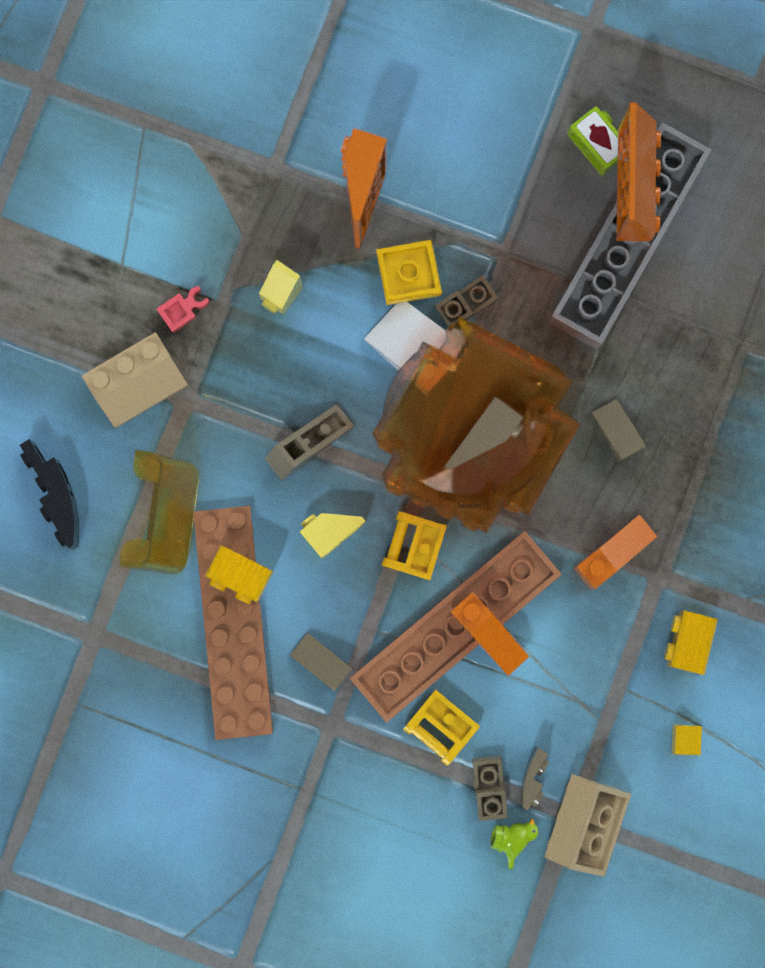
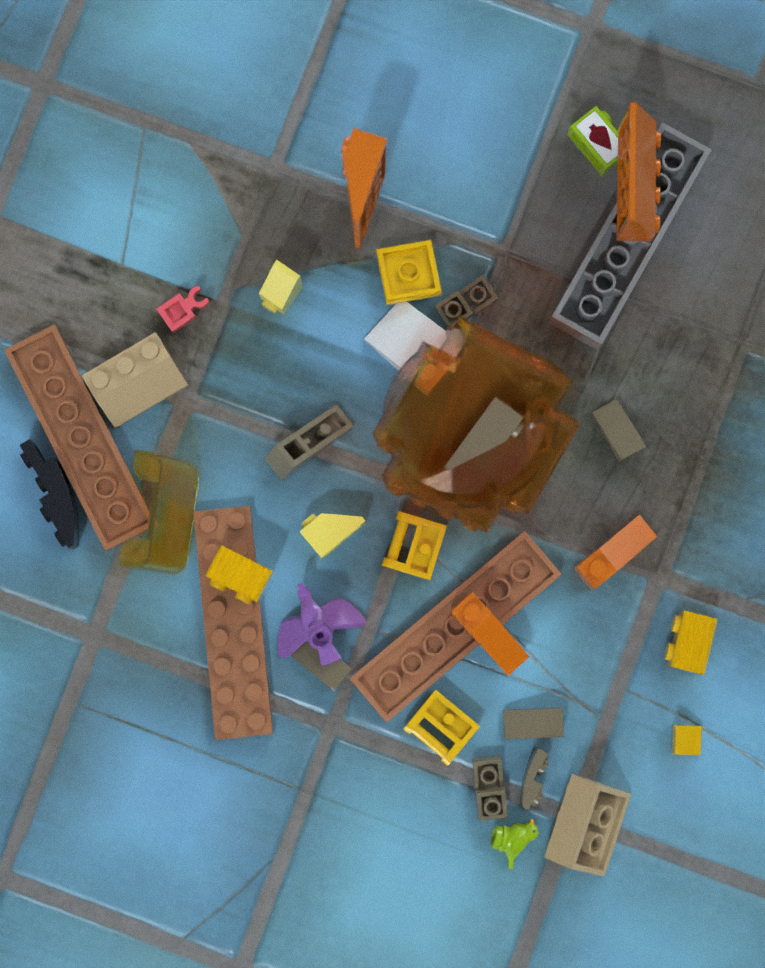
none -> nougat plate [4,324,157,551]
none -> medium lavender animal [278,583,367,666]
none -> dark tan slope [503,707,564,739]

